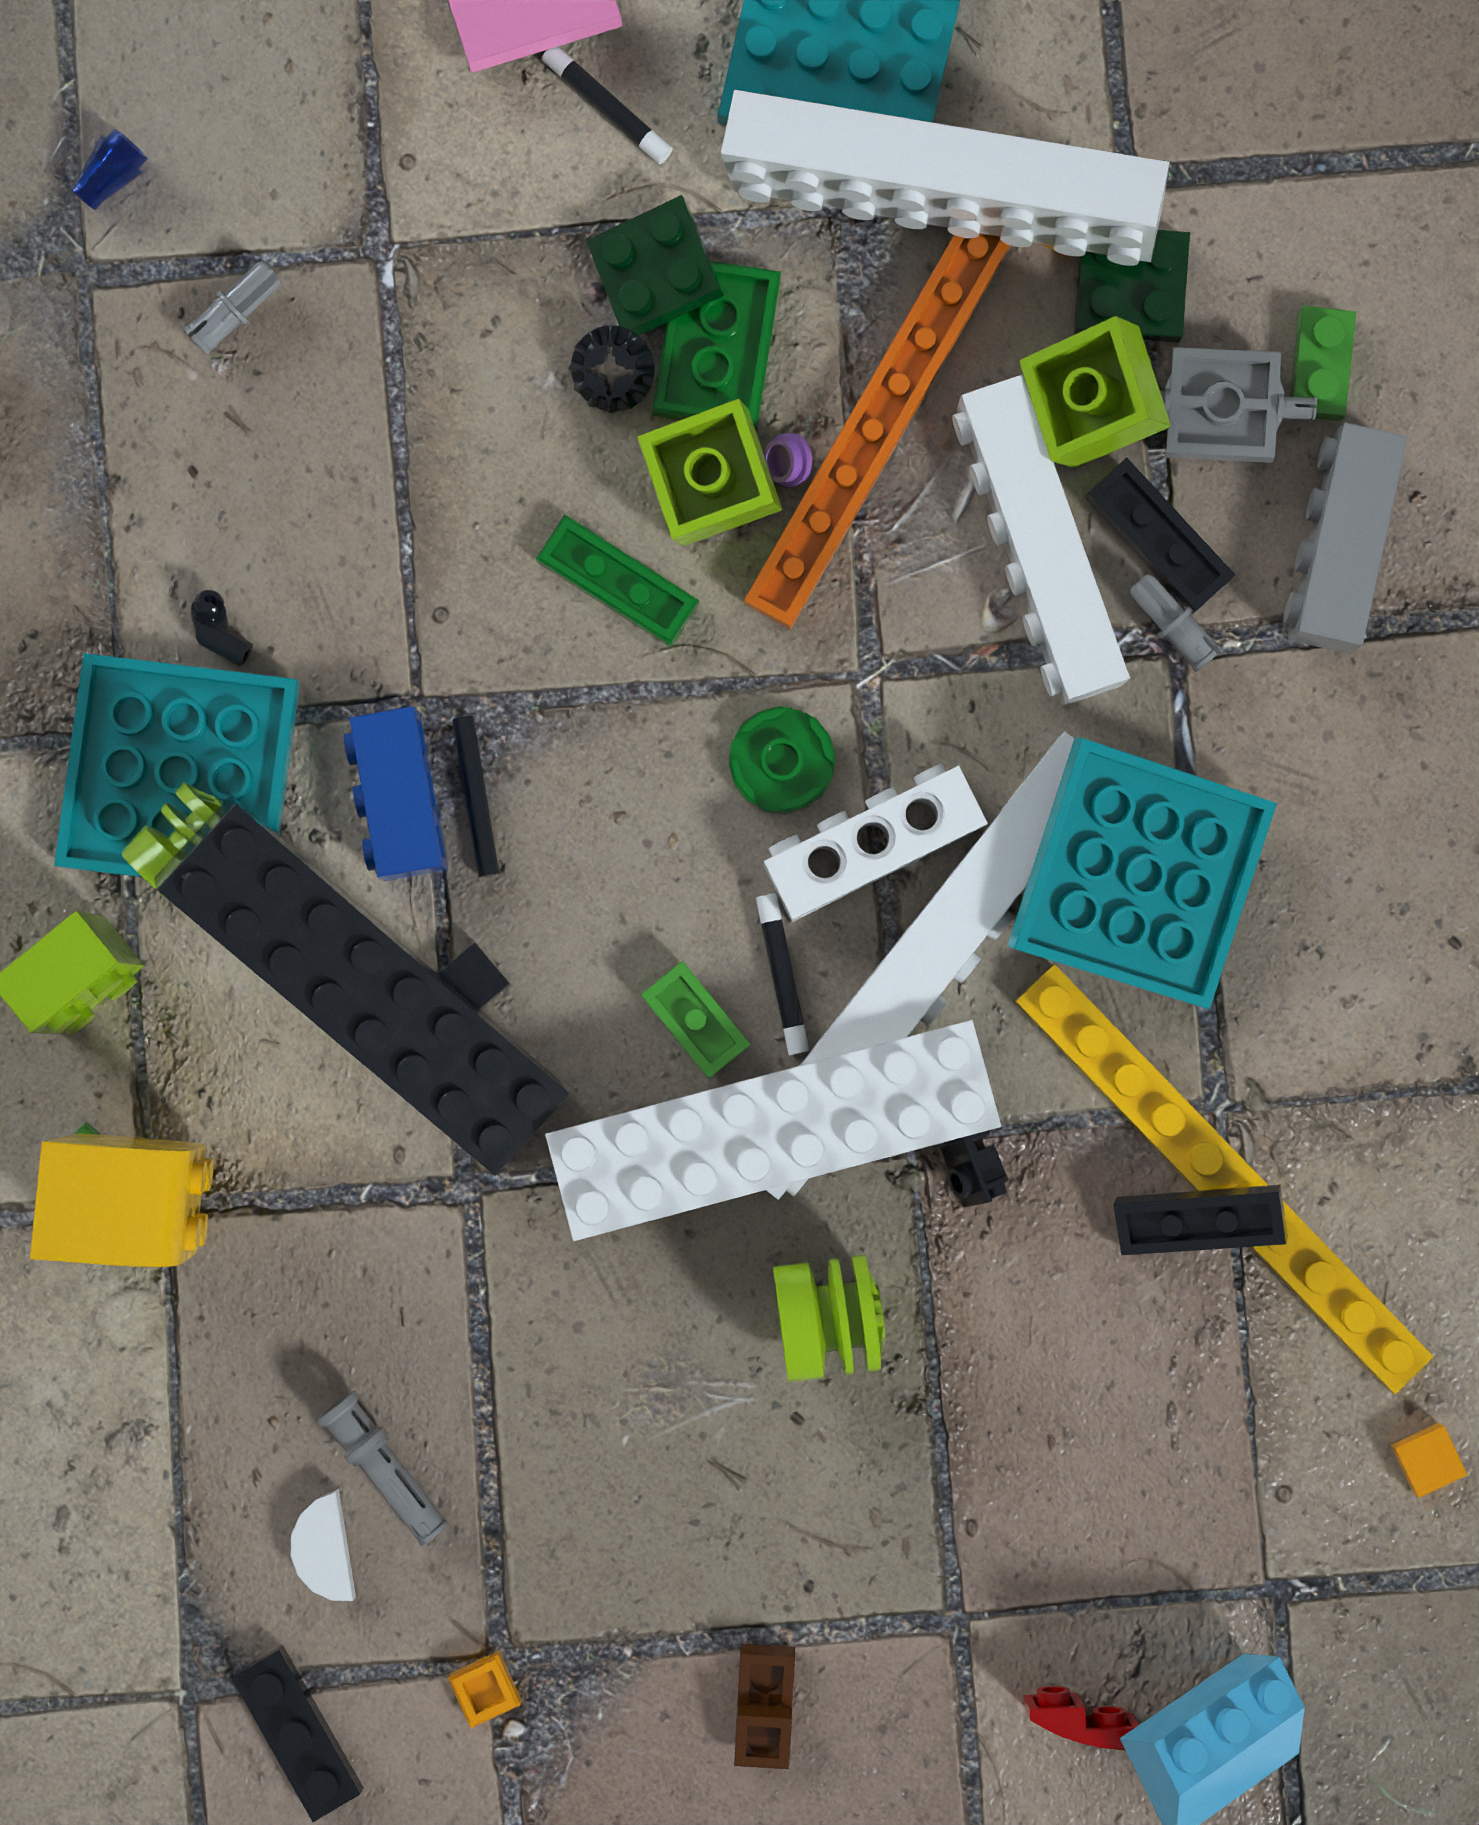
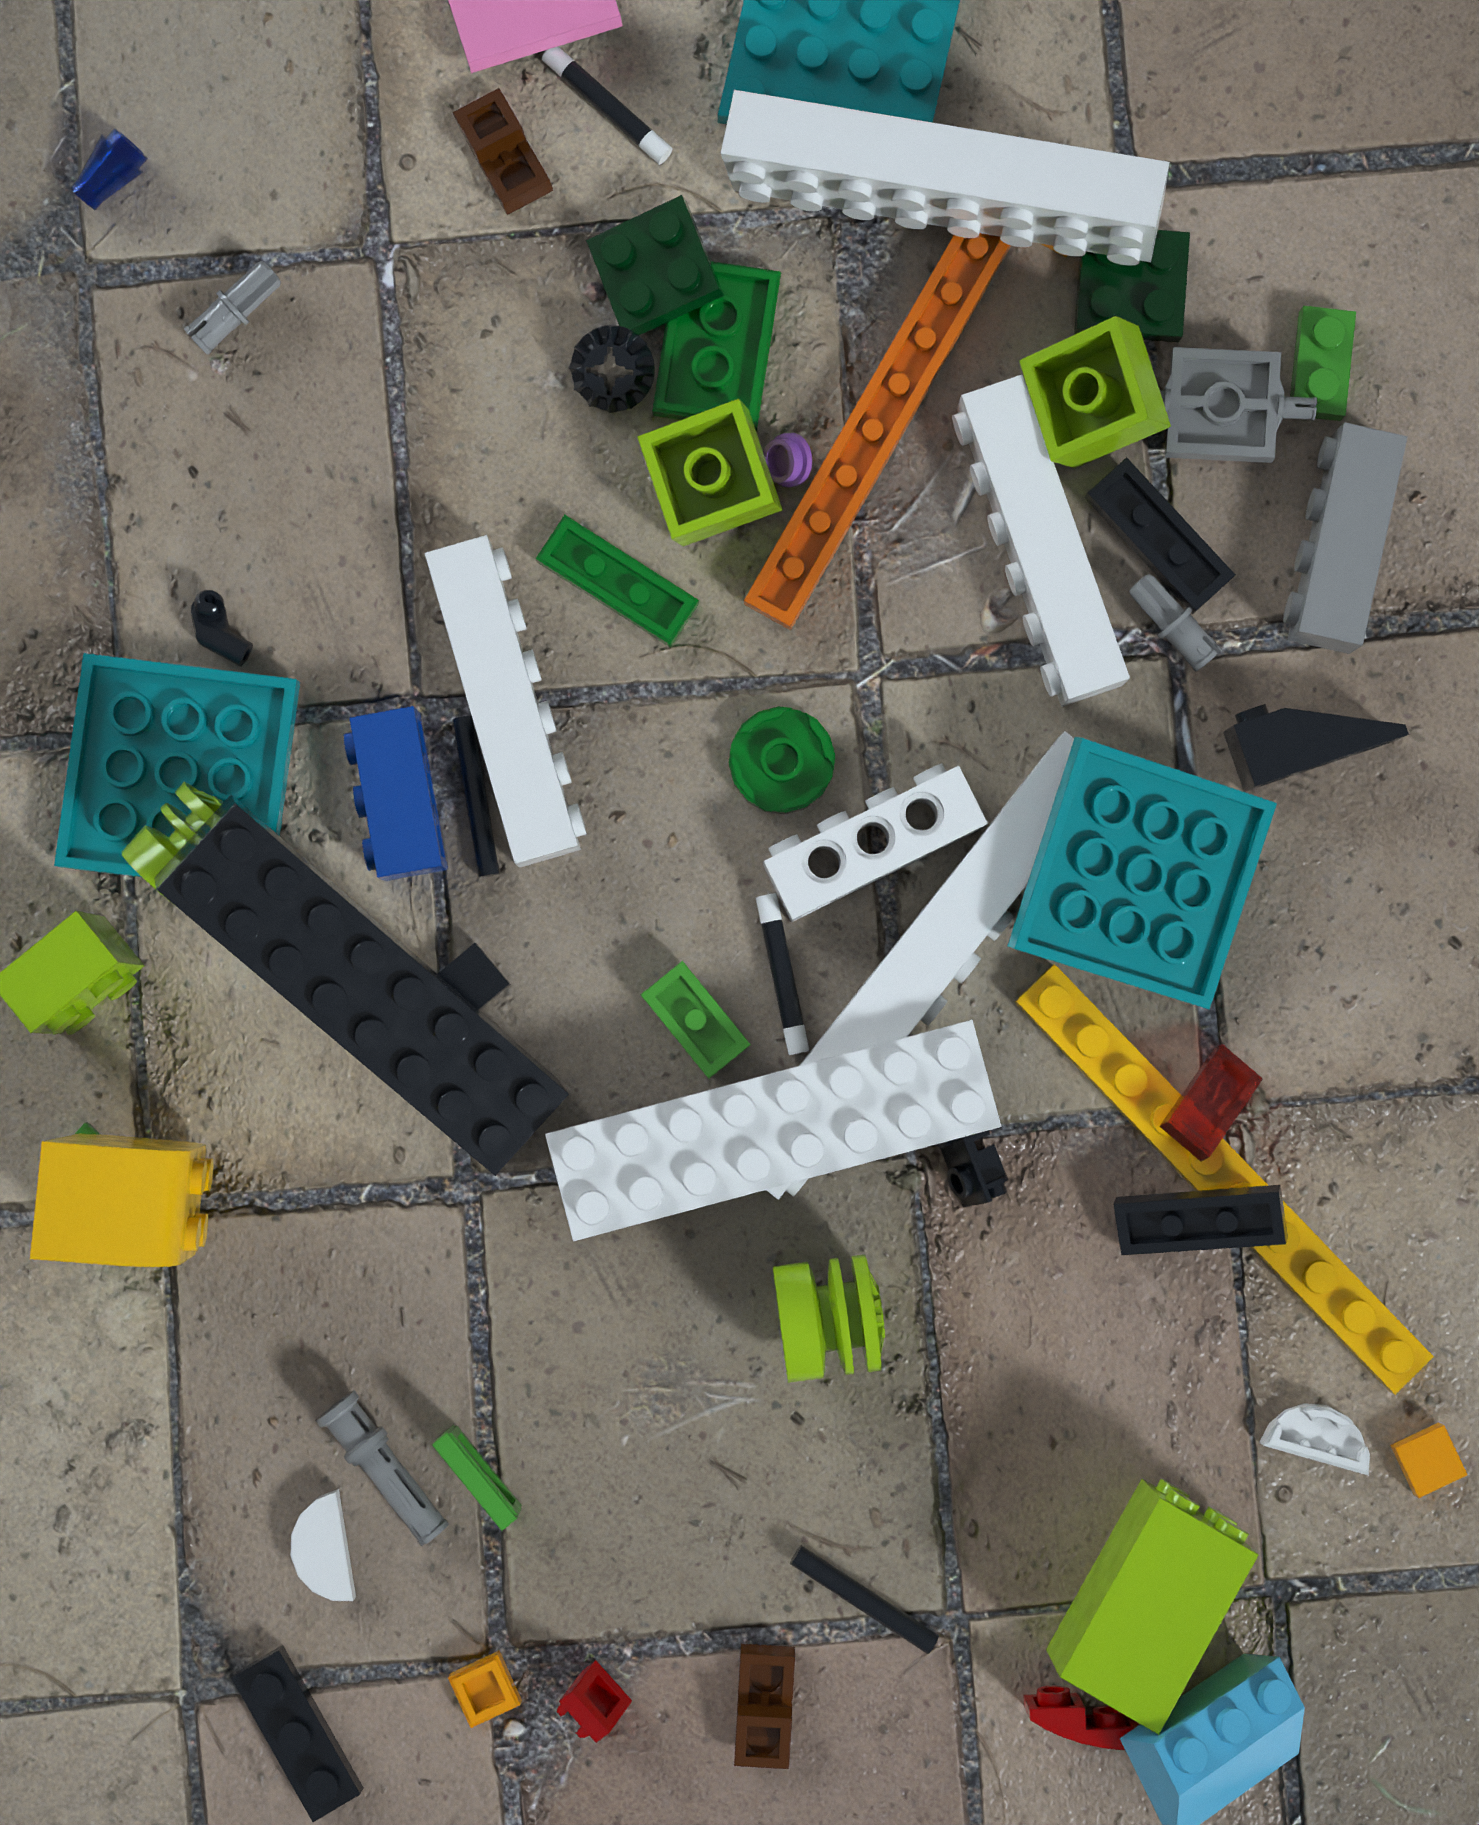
none -> white brick [425,535,587,868]
none -> bright green tile [432,1424,522,1531]
none -> reddish brown slope [452,88,553,215]
none -> red tile [556,1660,632,1743]
none -> black bar [790,1545,939,1654]
none -> lime brick [1046,1479,1259,1735]
none -> clear red tile [1159,1044,1263,1162]
none -> black slope [1223,704,1409,792]
none -> white tile [1259,1403,1370,1476]

